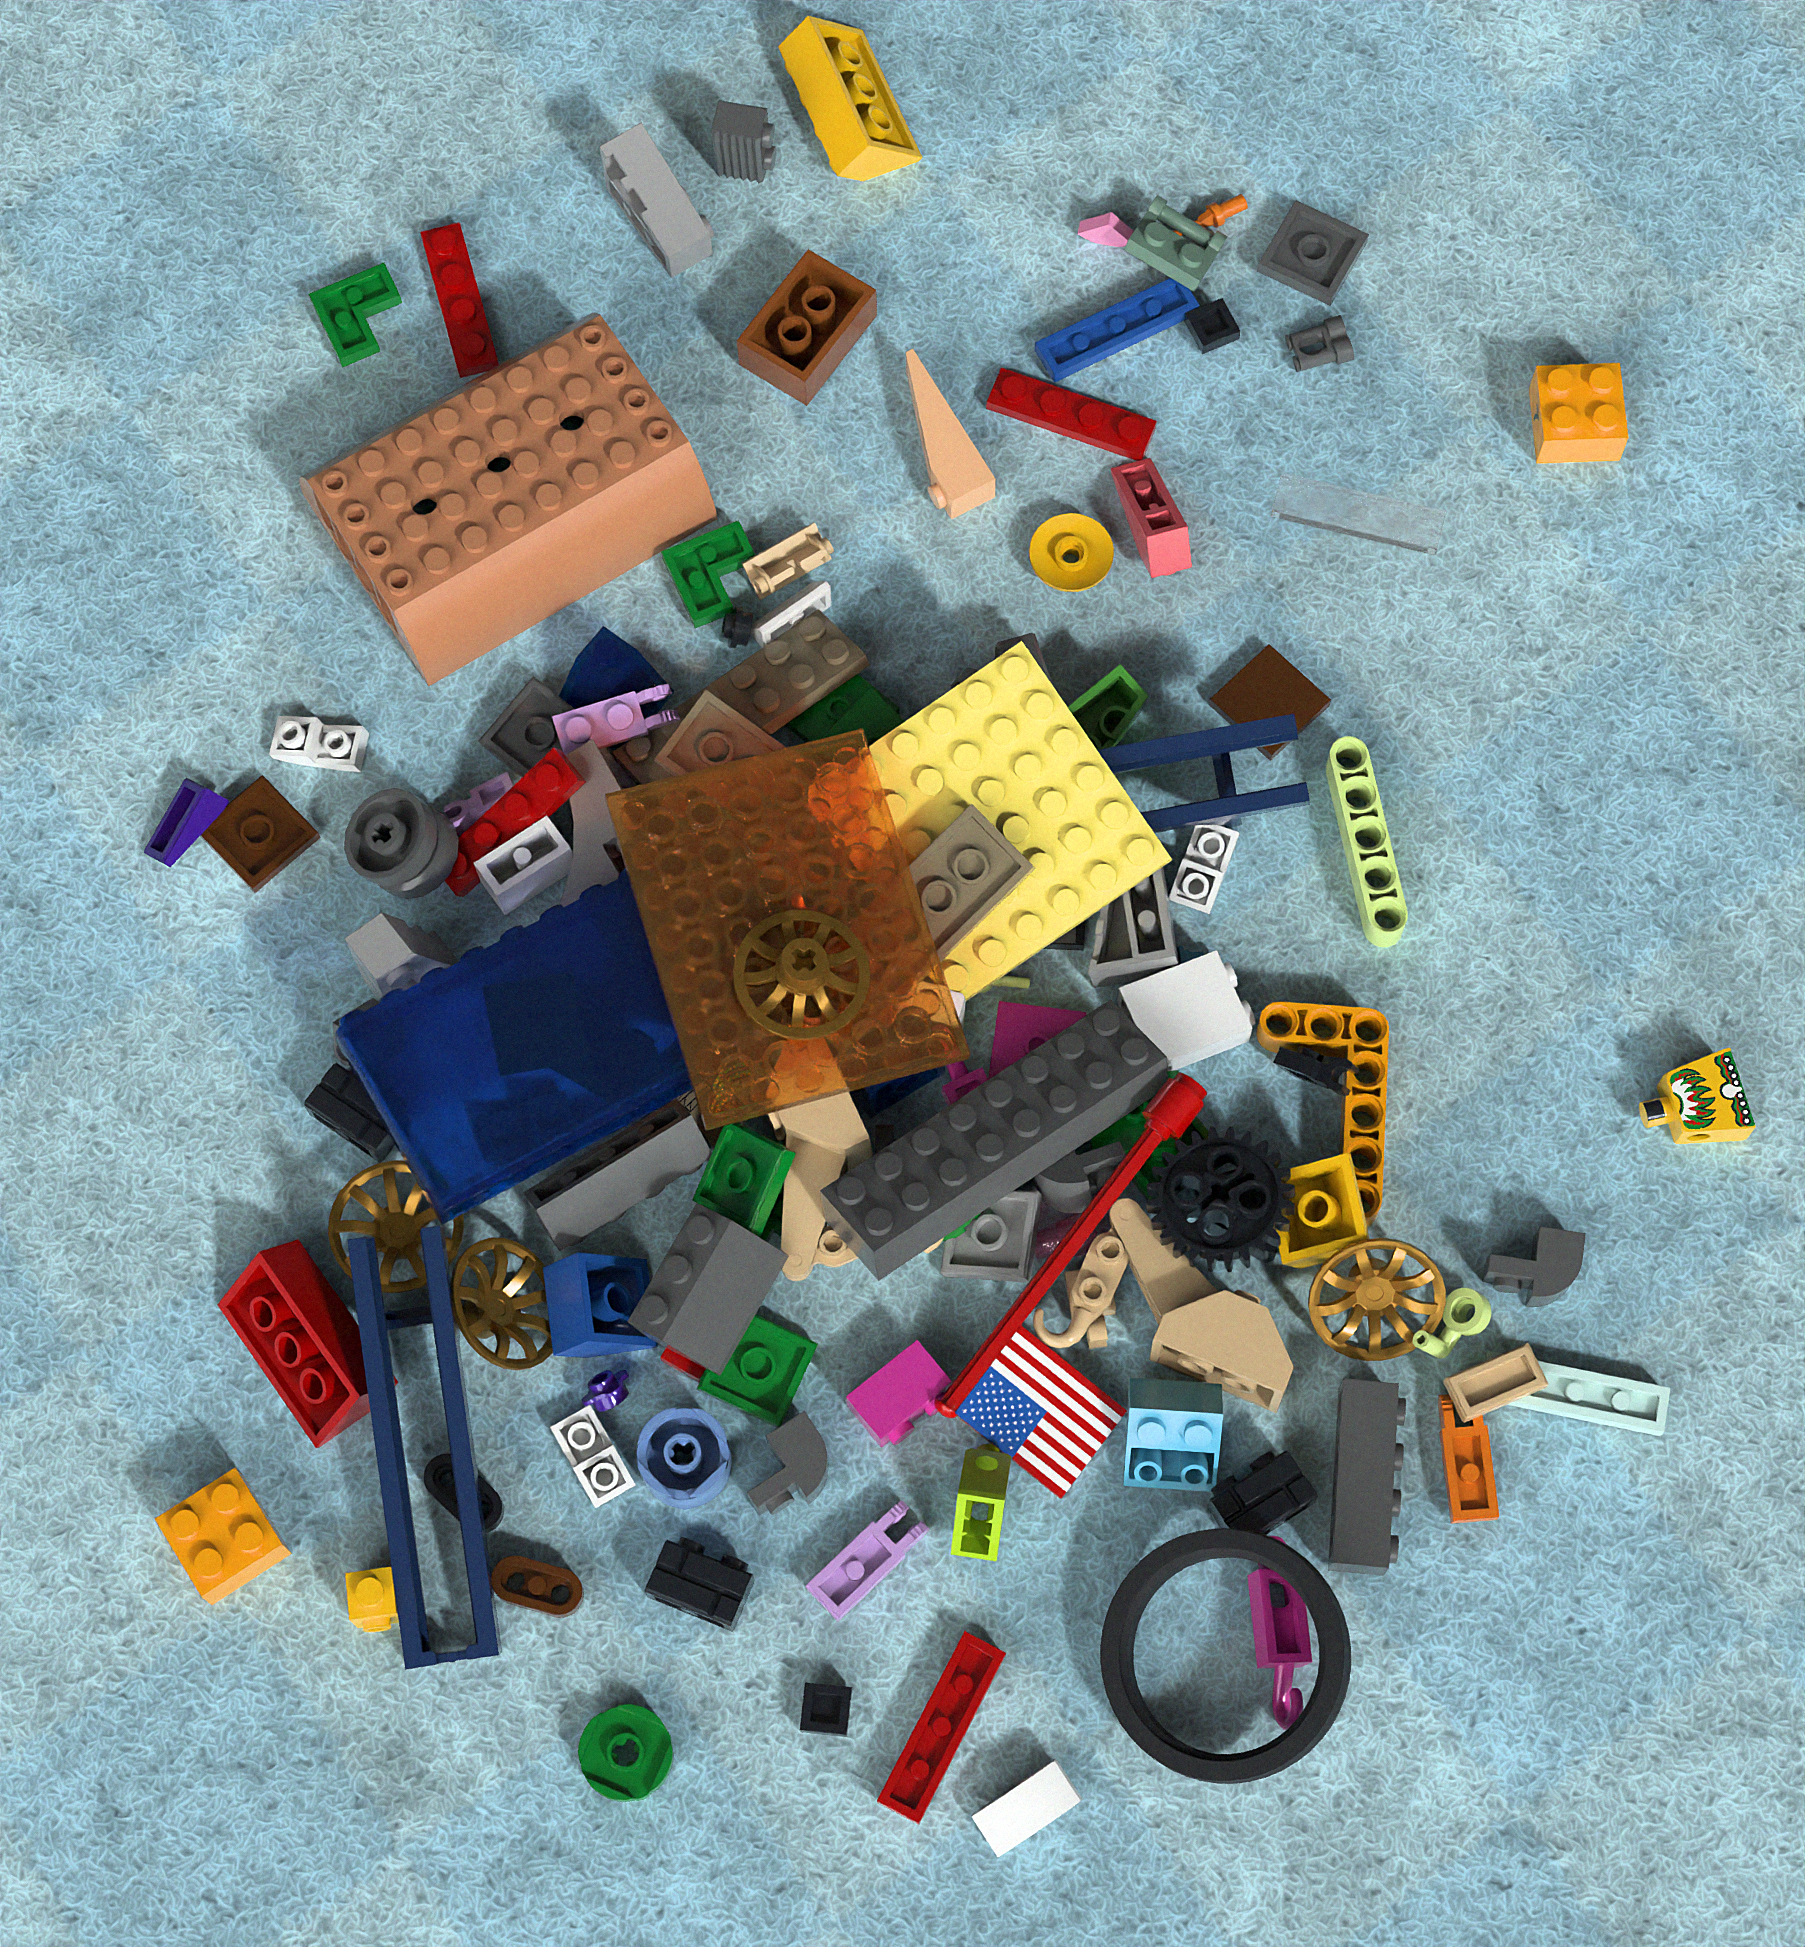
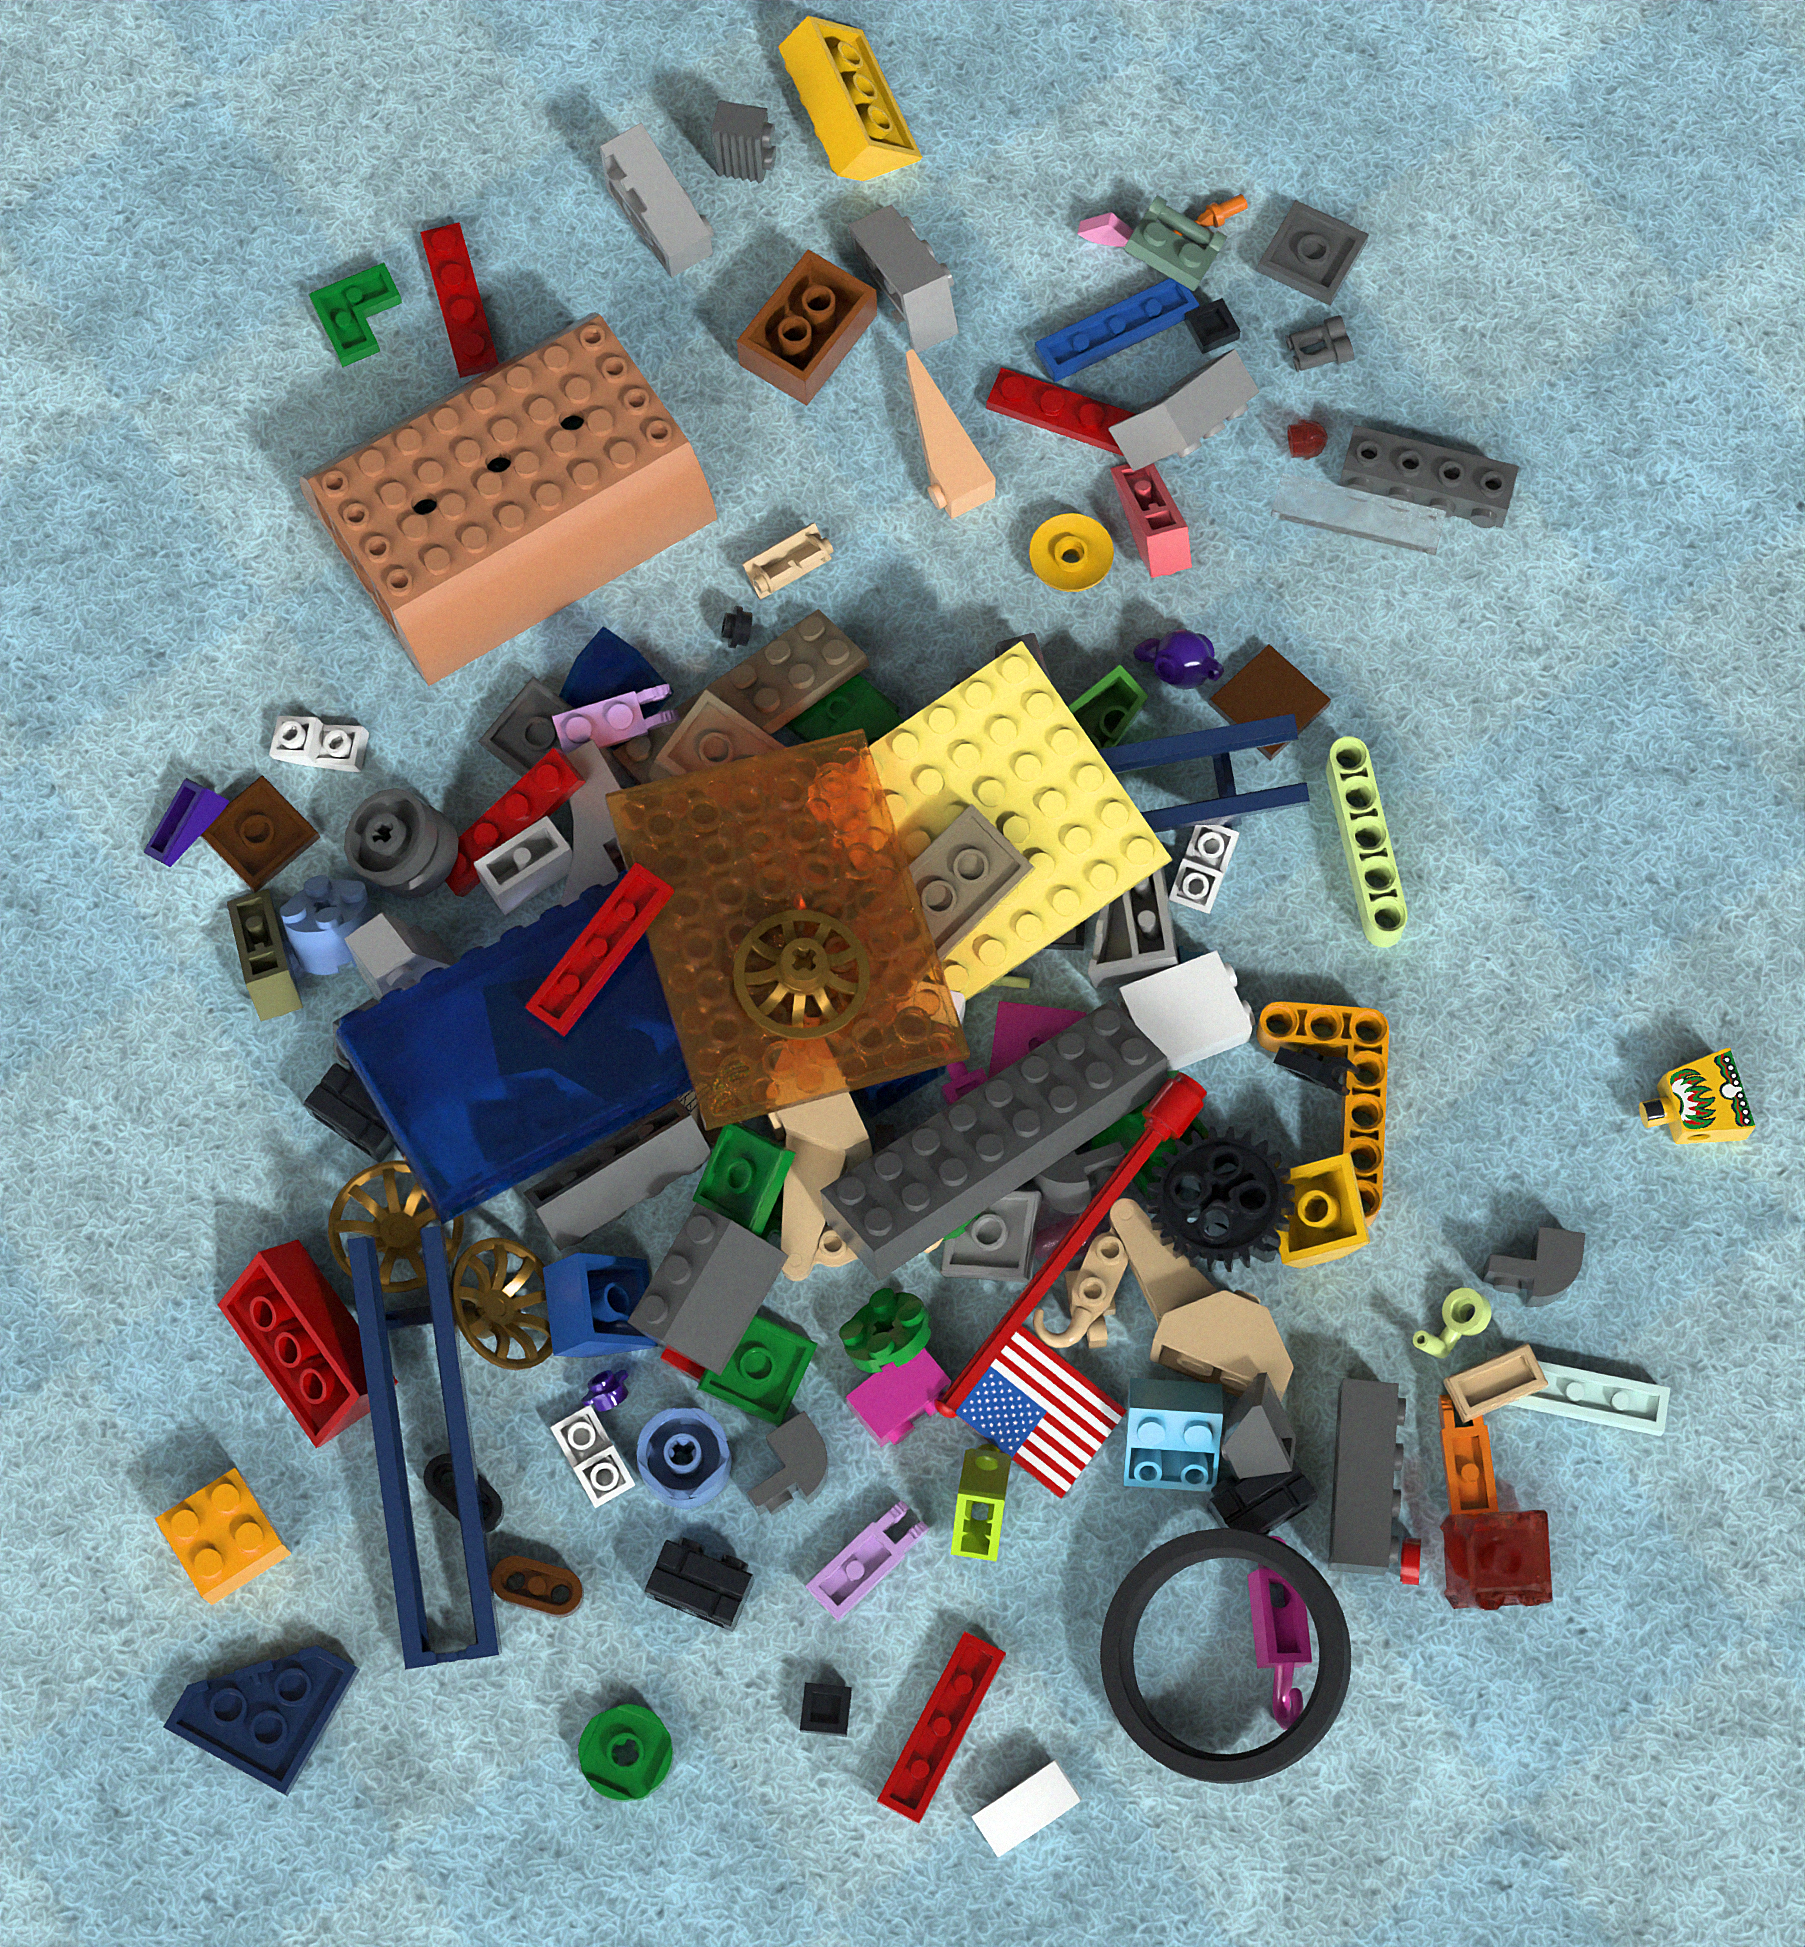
yellow brick [345,1567,399,1632] -> none
lavender plate [443,771,515,835] -> none
green plate [661,520,755,629] -> none
white slope [750,581,832,648] -> none
pearl gold wheel [1308,1238,1446,1361] -> none
light orange brick [1529,363,1628,463] -> none
none -> dark blue plate [163,1645,360,1797]
none -> olive slope [227,889,303,1021]
none -> medium blue brick [280,875,375,975]
none -> red plate [525,862,675,1037]
none -> green plate [839,1288,932,1373]
none -> light grey wedge [848,204,959,354]
none -> light grey wedge [1108,349,1260,472]
none -> dark purple piece [1133,629,1224,690]
none -> dark grey slope [1220,1372,1297,1479]
none -> clear red plate [1287,418,1328,461]
none -> dark grey brick [1339,425,1519,528]
none -> red tile [1400,1537,1421,1586]
none -> clear red slope [1440,1509,1553,1611]

